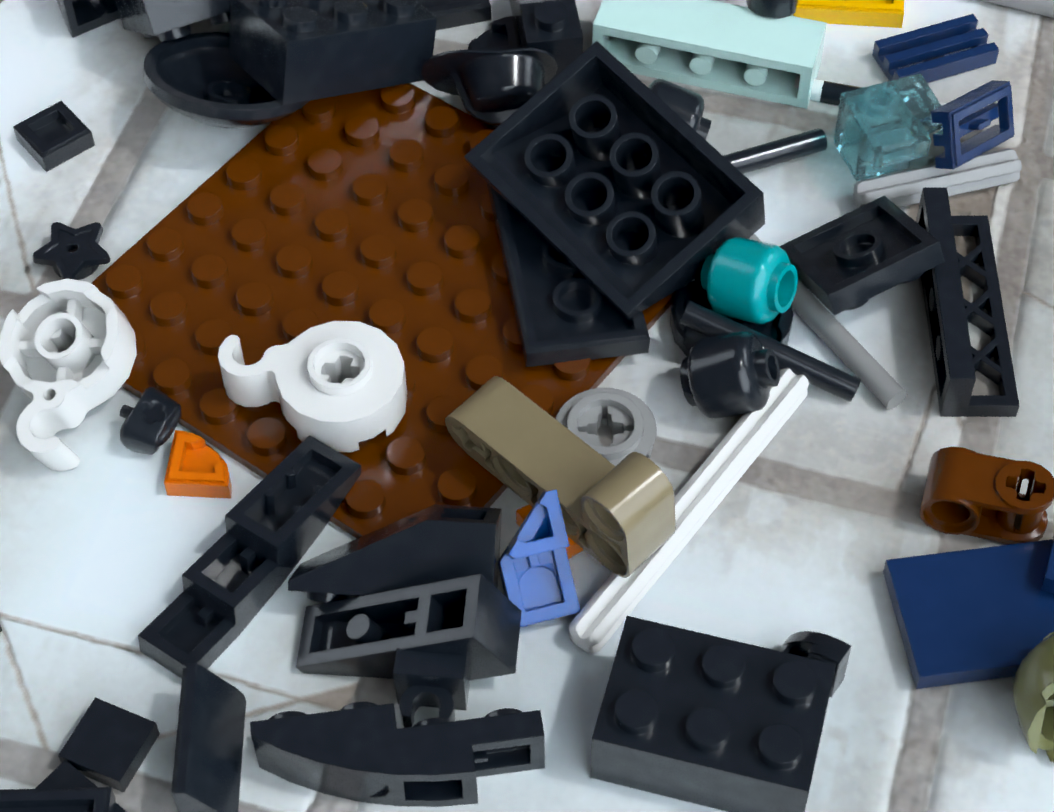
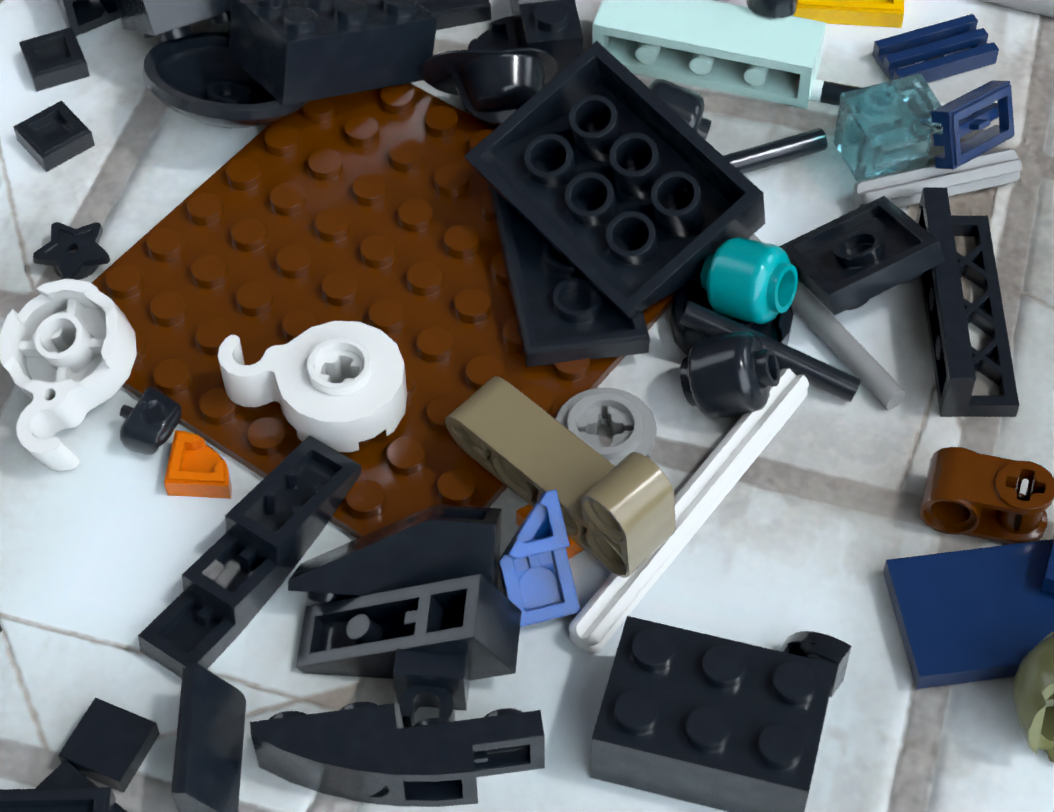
none -> black tile [19,27,90,91]

